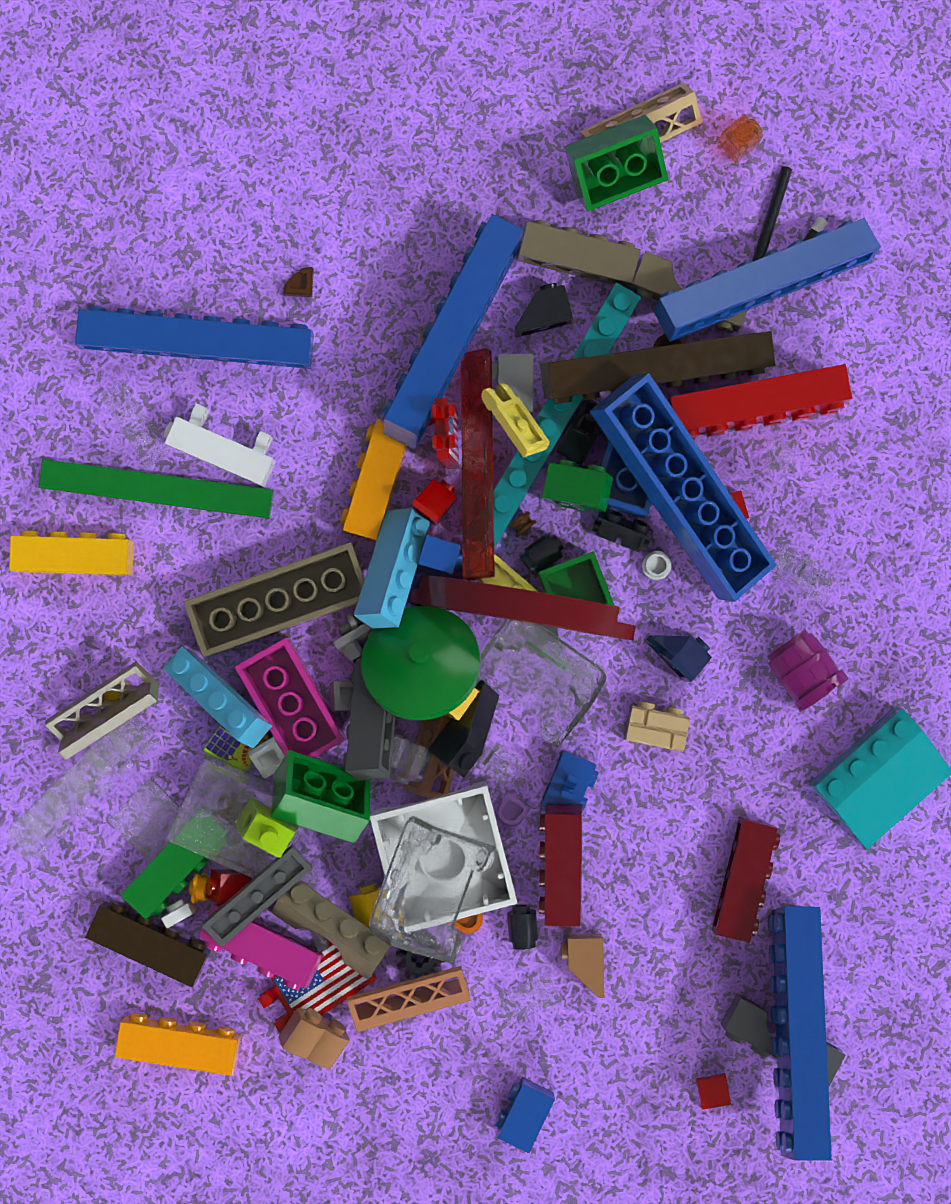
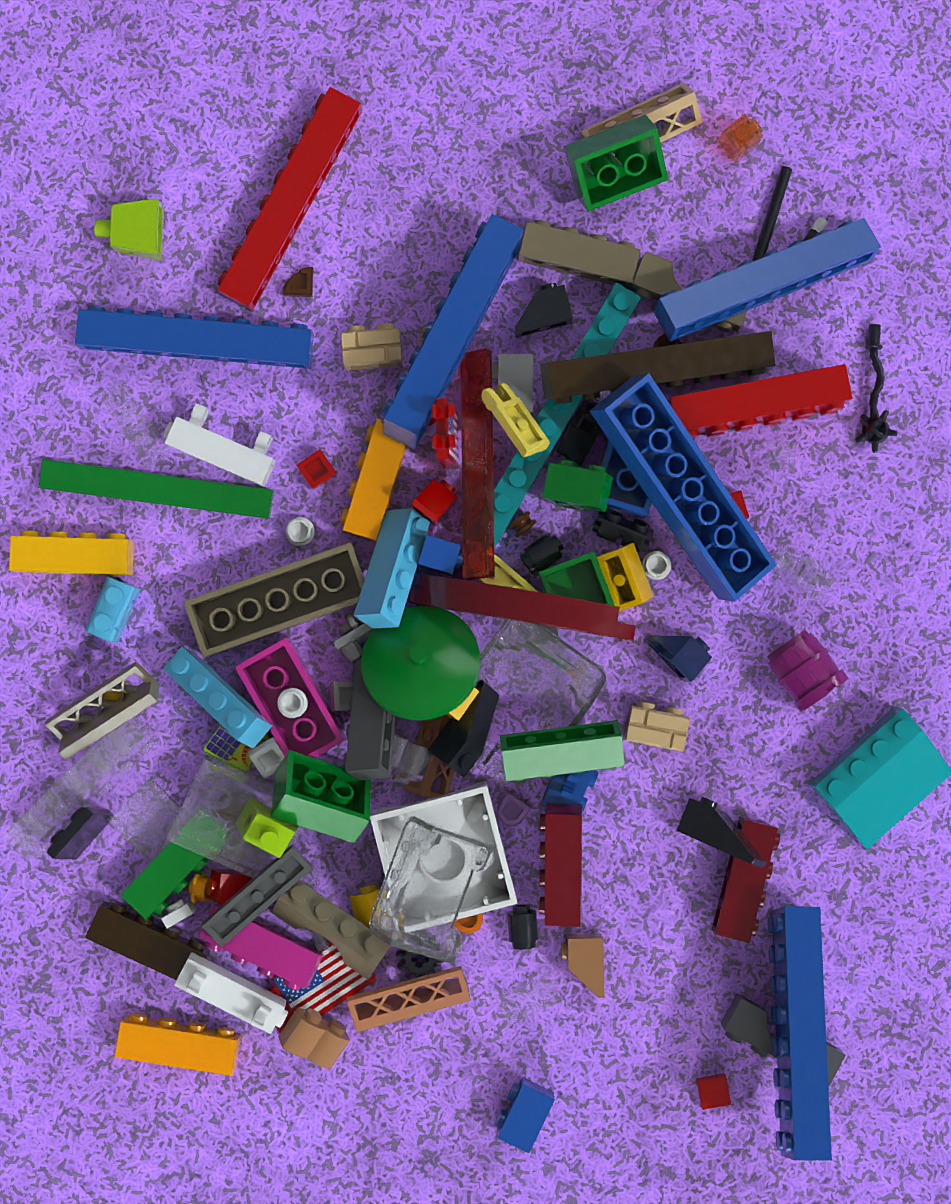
none -> black tile [46,807,115,860]
none -> medium azure brick [85,577,141,643]
none -> lime torso [94,199,163,260]
none -> white brick [174,952,288,1034]
none -> red brick [217,87,362,312]
none -> white plate [277,688,308,718]
none -> white plate [285,517,315,546]
none -> red plate [296,449,337,490]
none -> tan brick [341,323,403,371]
none -> brick [500,720,624,781]
none -> yellow brick [596,543,654,612]
none -> black slope [676,797,766,868]
none -> black piece [855,324,898,453]

